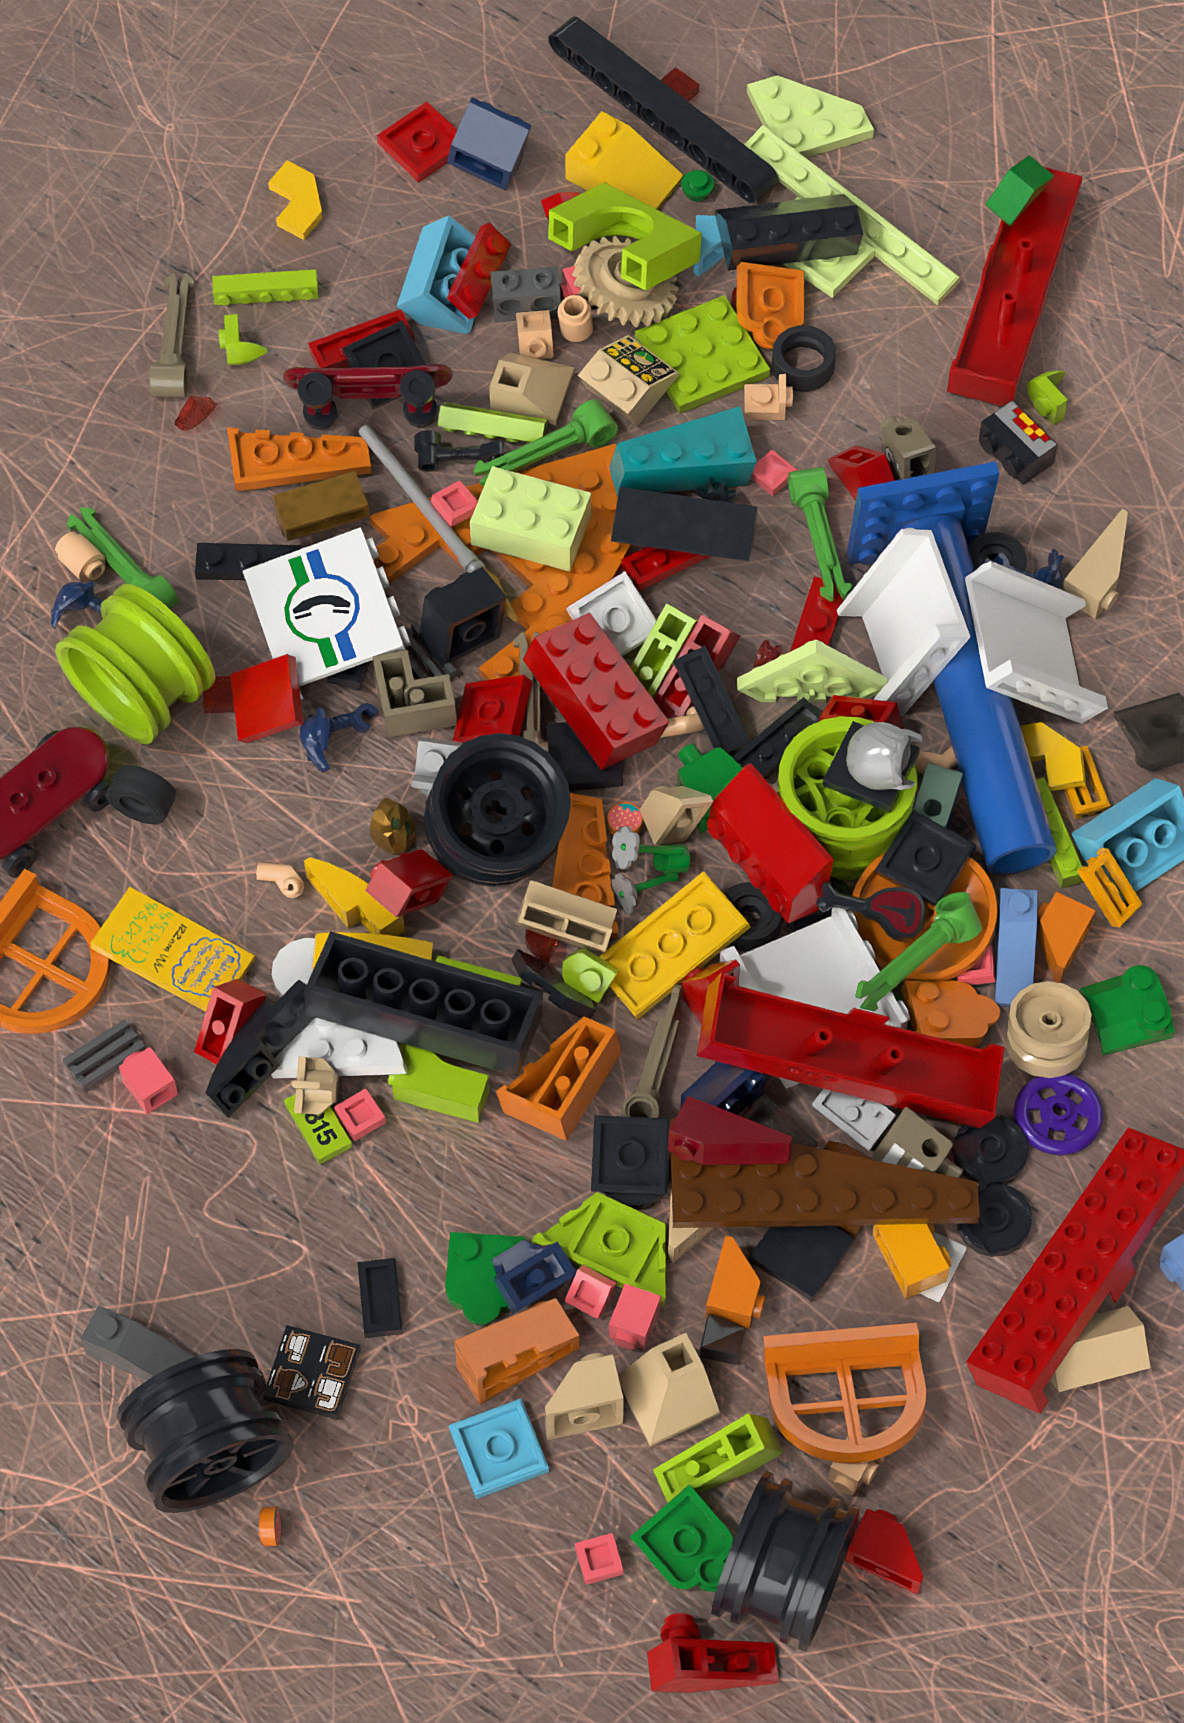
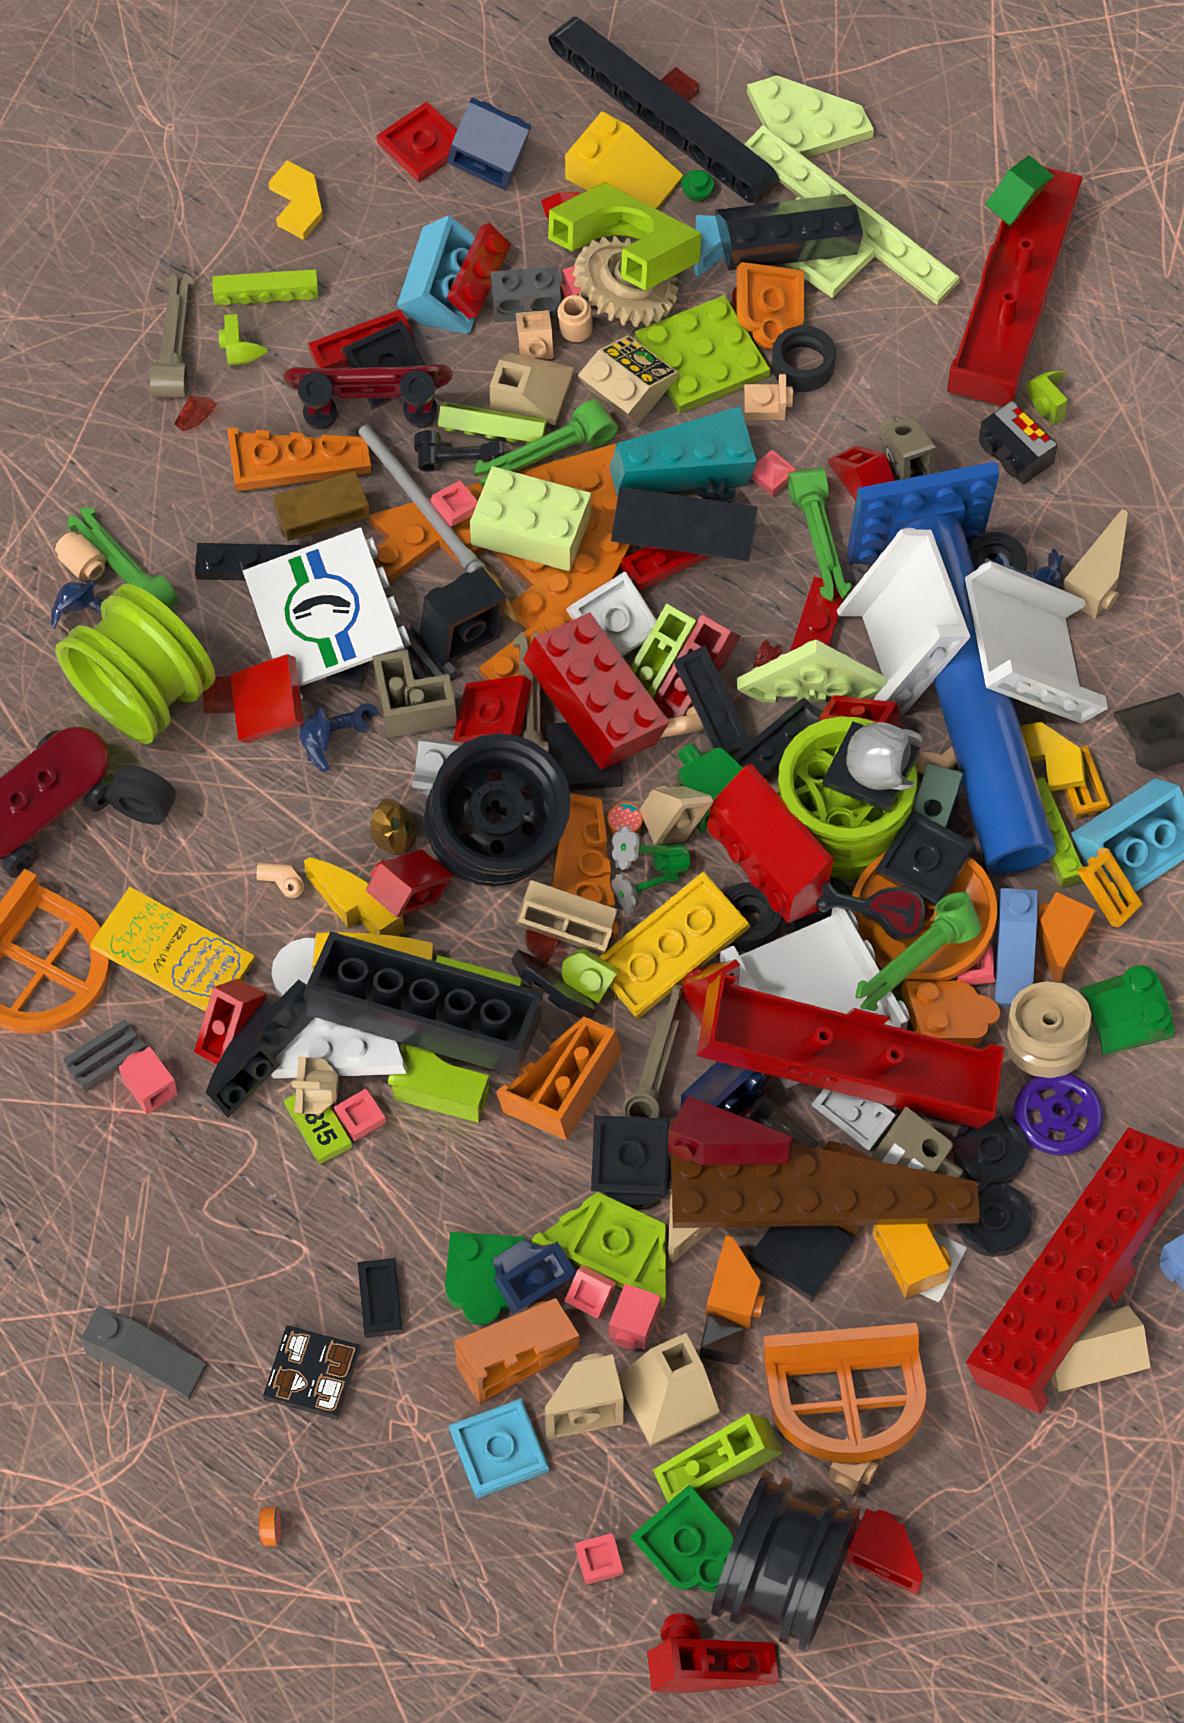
black wheel [116,1349,294,1513] -> none

